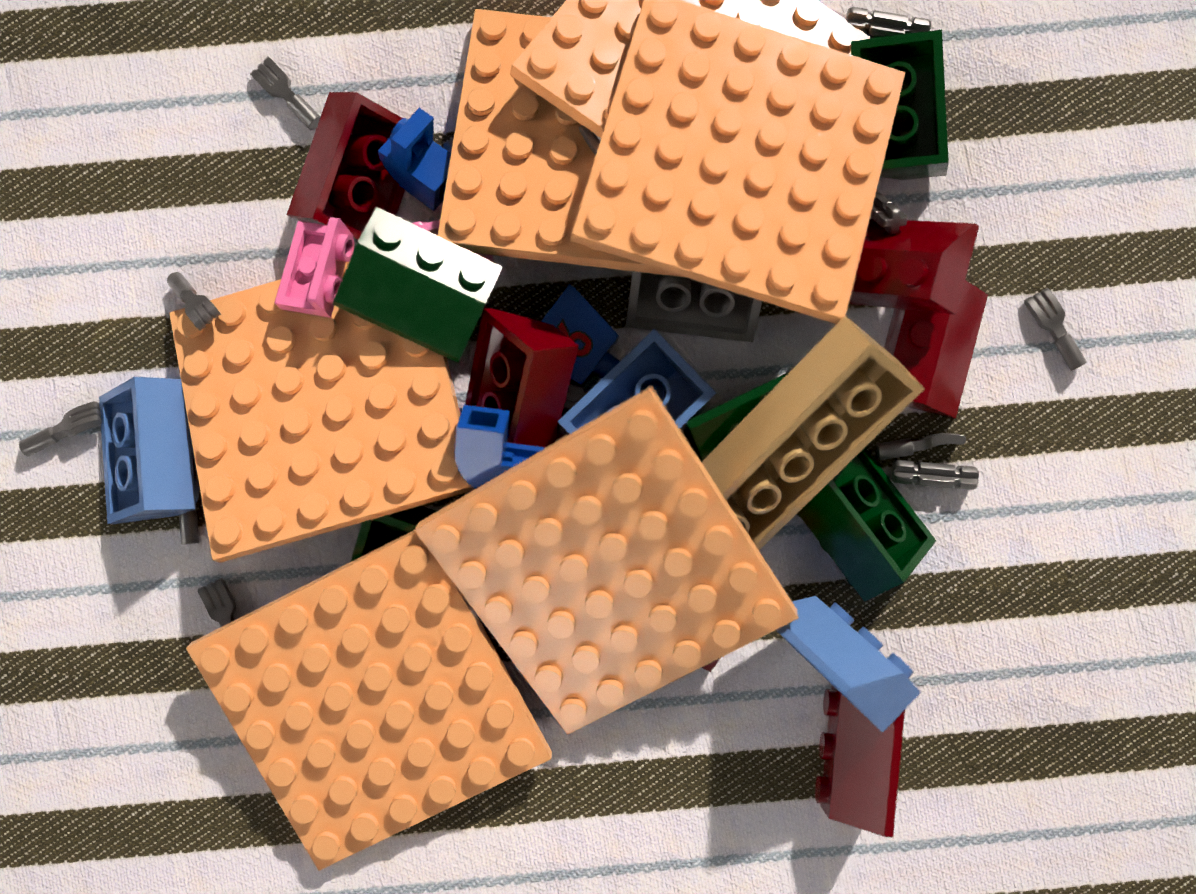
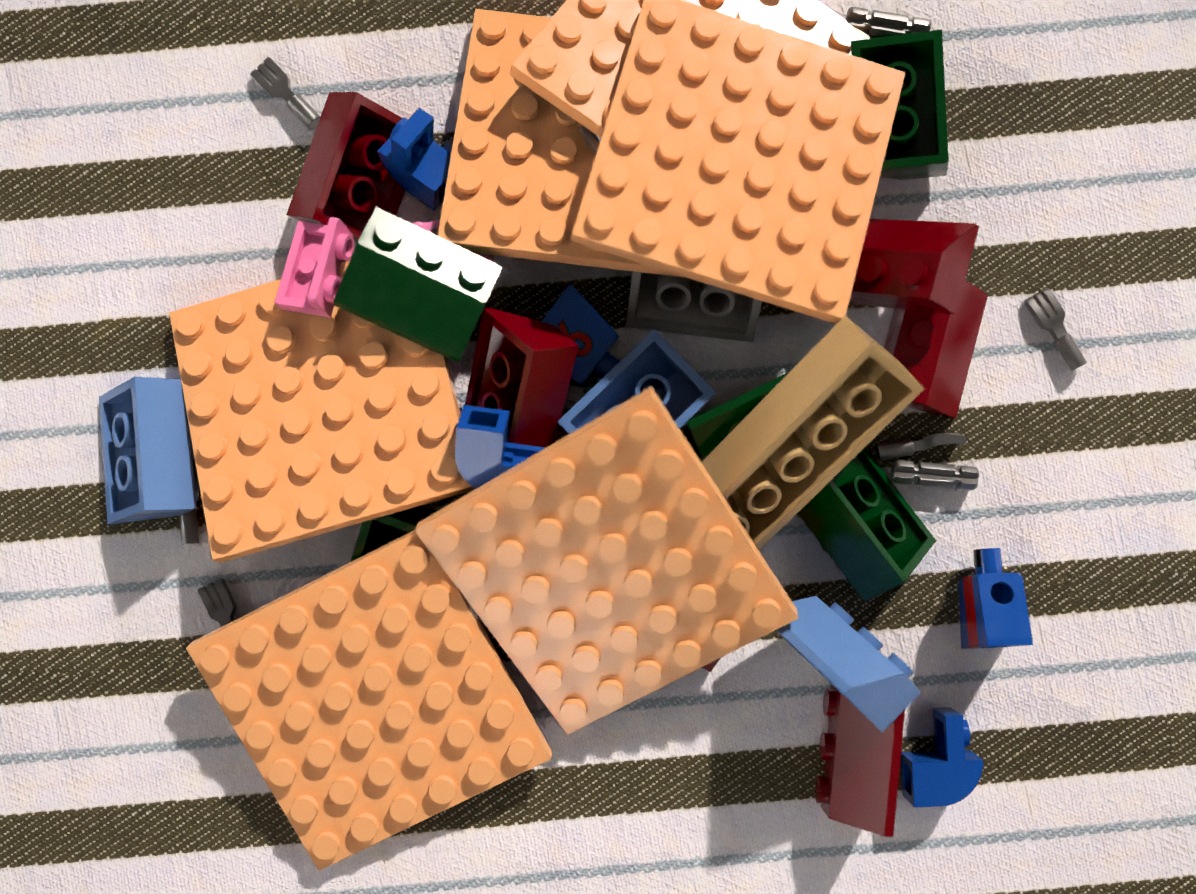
flat silver piece [19,402,102,456] -> none
flat silver piece [167,272,221,331] -> none
flat silver axle [870,190,907,234] -> none
none -> blue brick [901,707,983,808]
none -> blue torso [958,548,1033,649]

